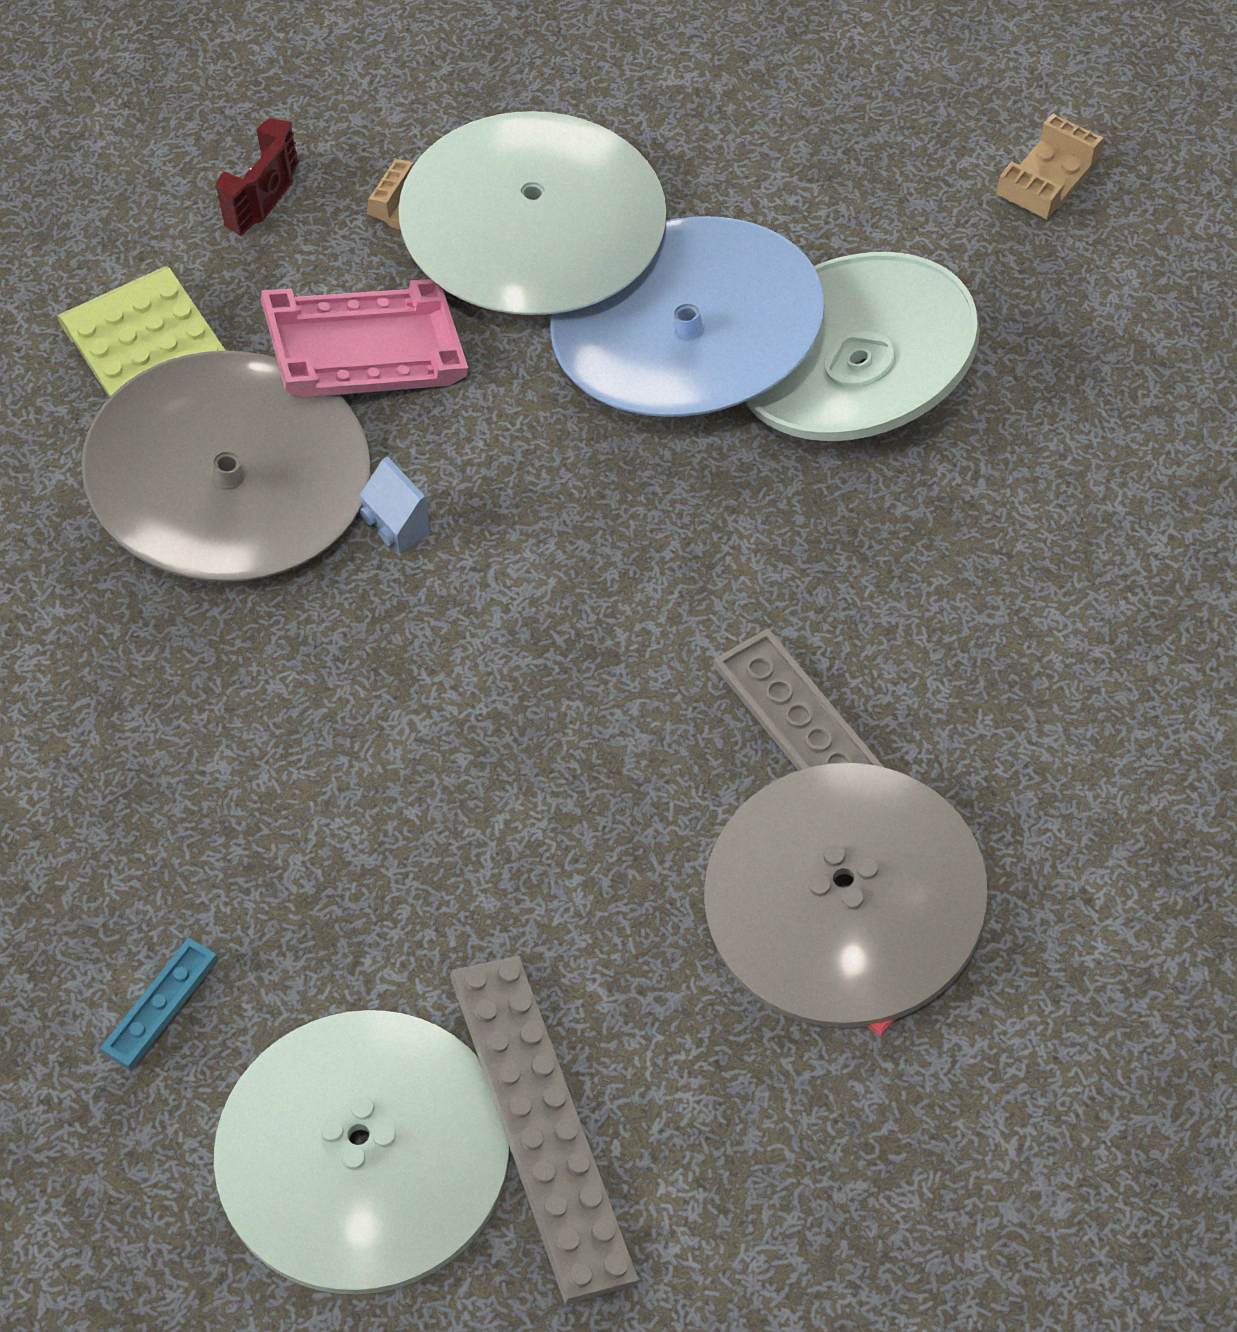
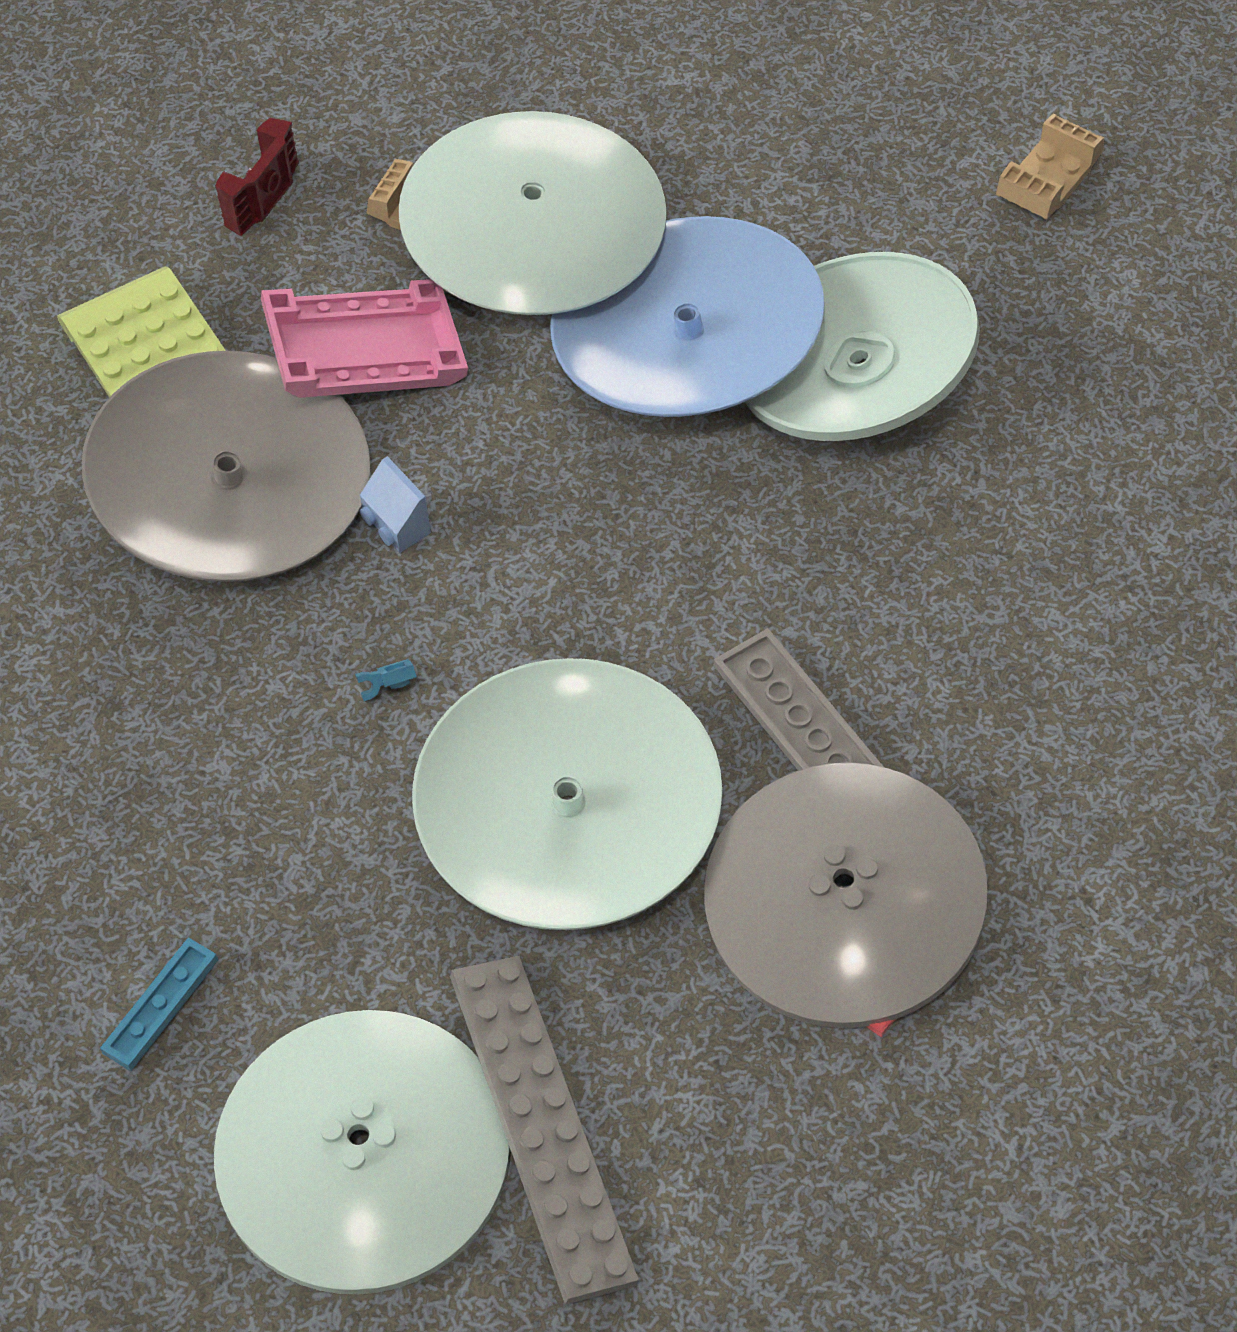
none -> dark azure plate [355,659,417,701]
none -> light aqua dish [412,658,722,930]

